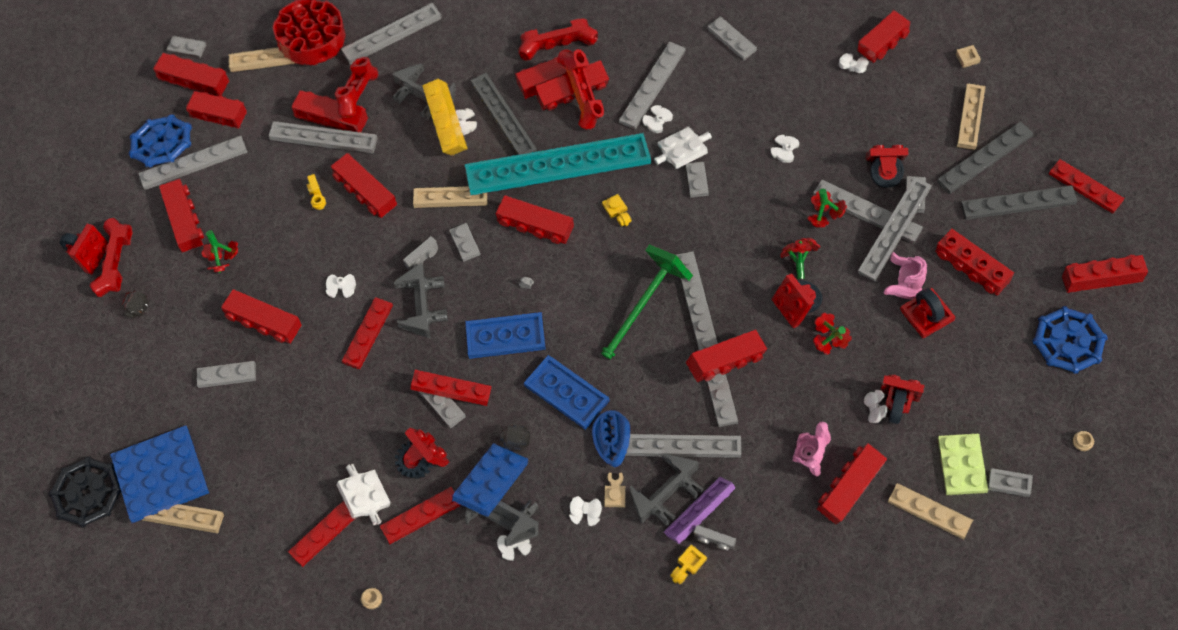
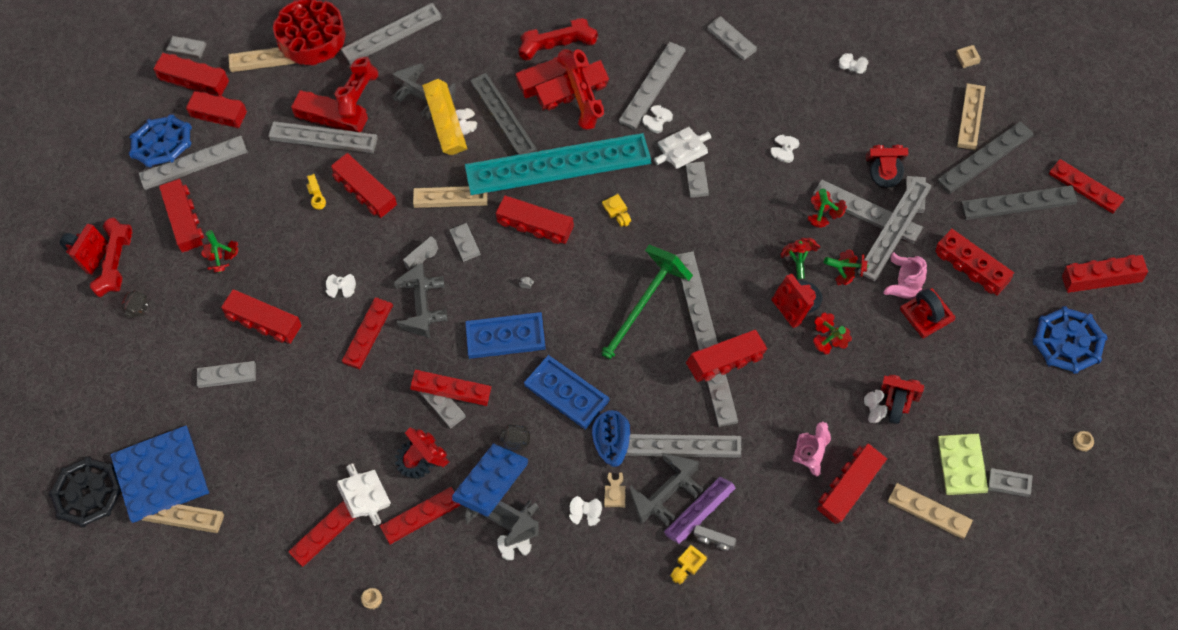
red brick [857,10,910,63] -> none
none -> red plant [824,249,869,286]

